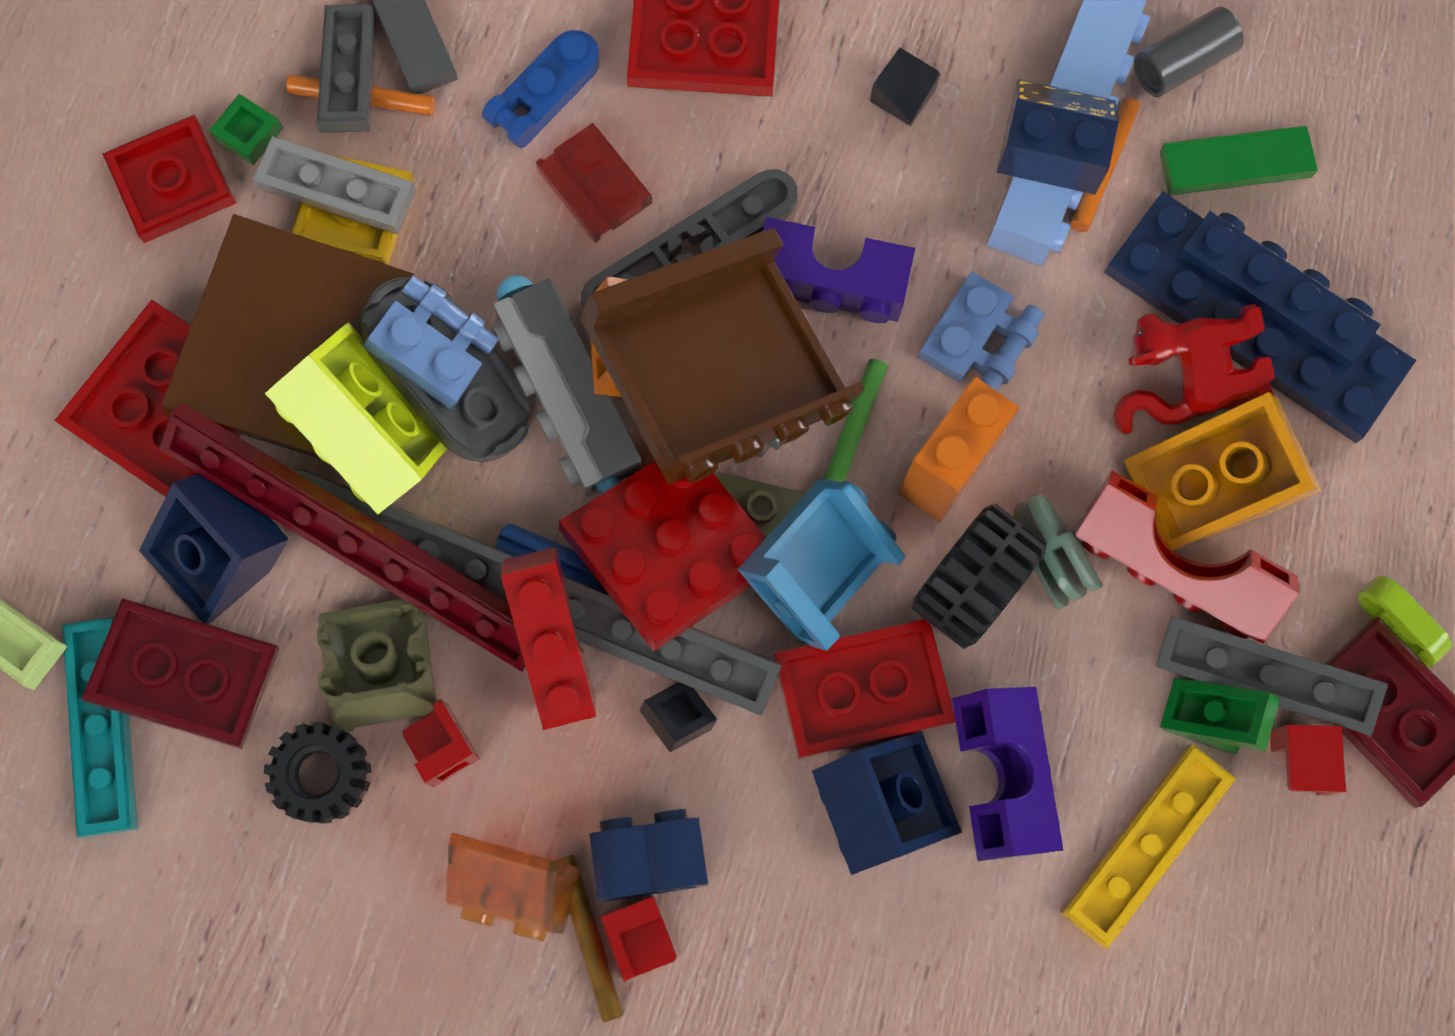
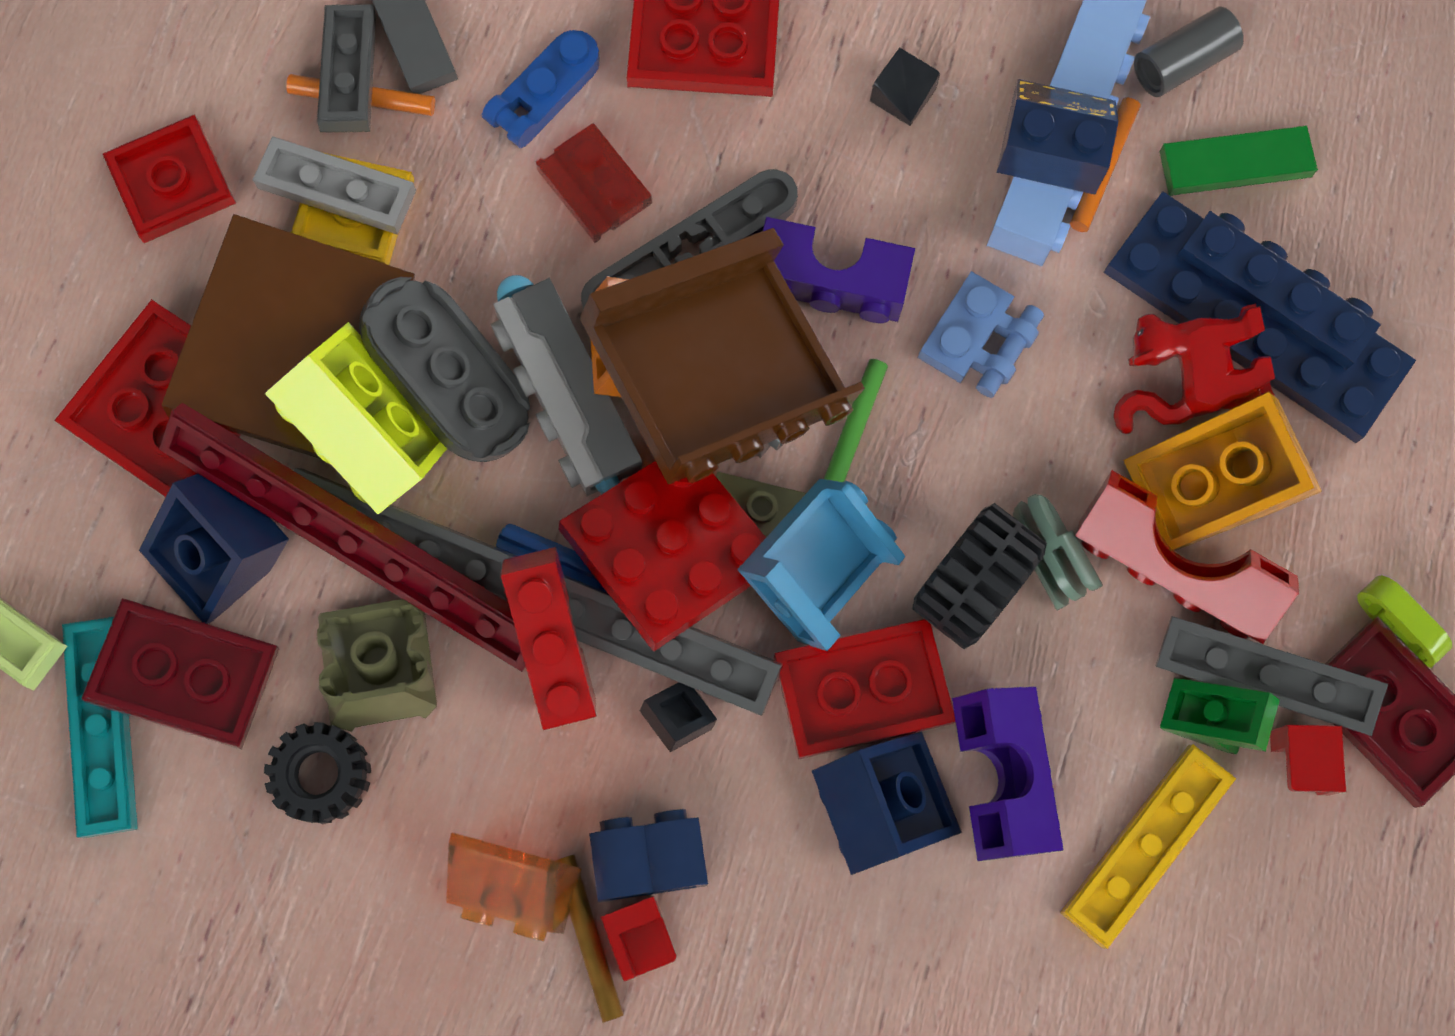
green plate [209,94,283,165] -> none
medium blue plate [362,275,499,409] -> none
red panel [402,699,480,787] -> none
orange brick [898,376,1020,523] -> none

